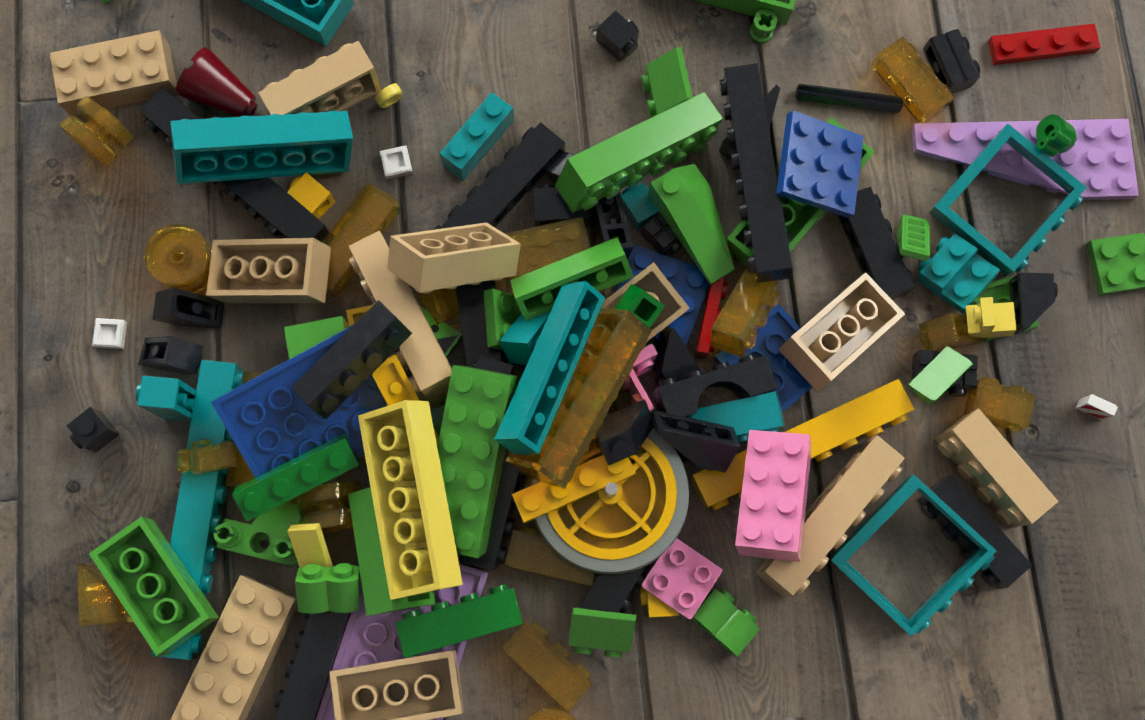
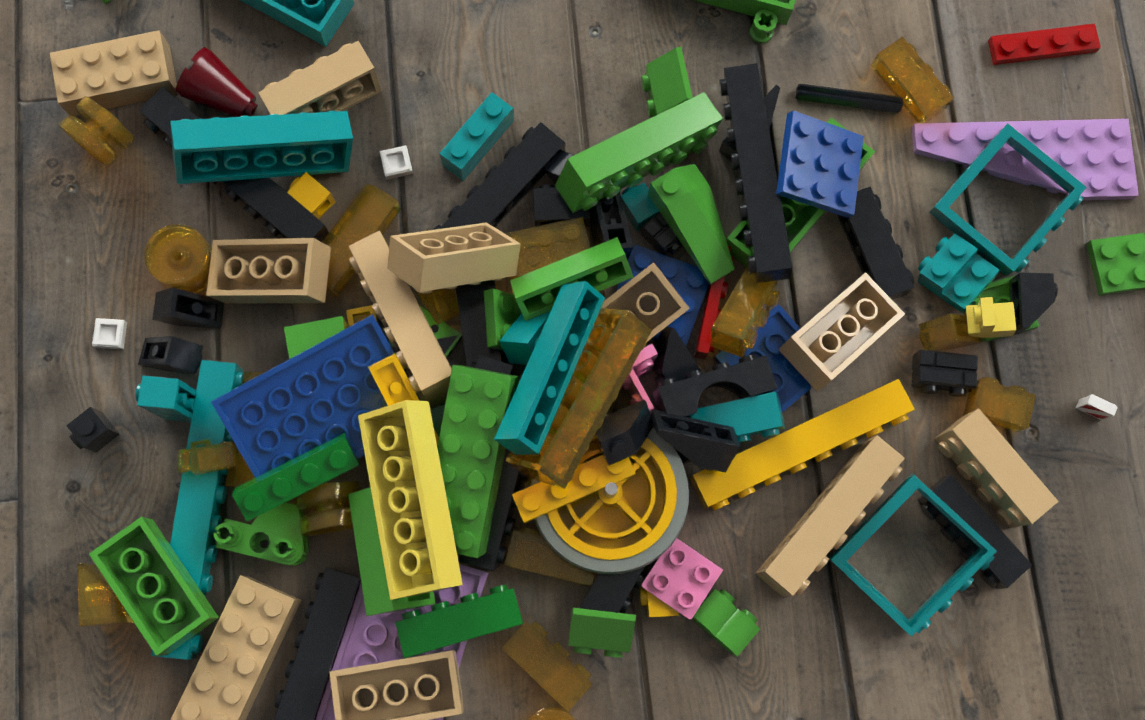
light yellow tile [287,523,333,567] -> none
black brick [292,300,412,420] -> none
bright green brick [295,563,362,614] -> none
light yellow tile [375,83,403,108] -> none
black brick [596,10,639,61] -> none
green brick [614,284,665,330] -> none
bright pink brick [735,430,812,562] -> none
bright green slope [896,215,930,261] -> none
slope [907,346,973,406] -> none
black brick [923,29,980,96] -> none
green piece [1036,114,1077,157] -> none

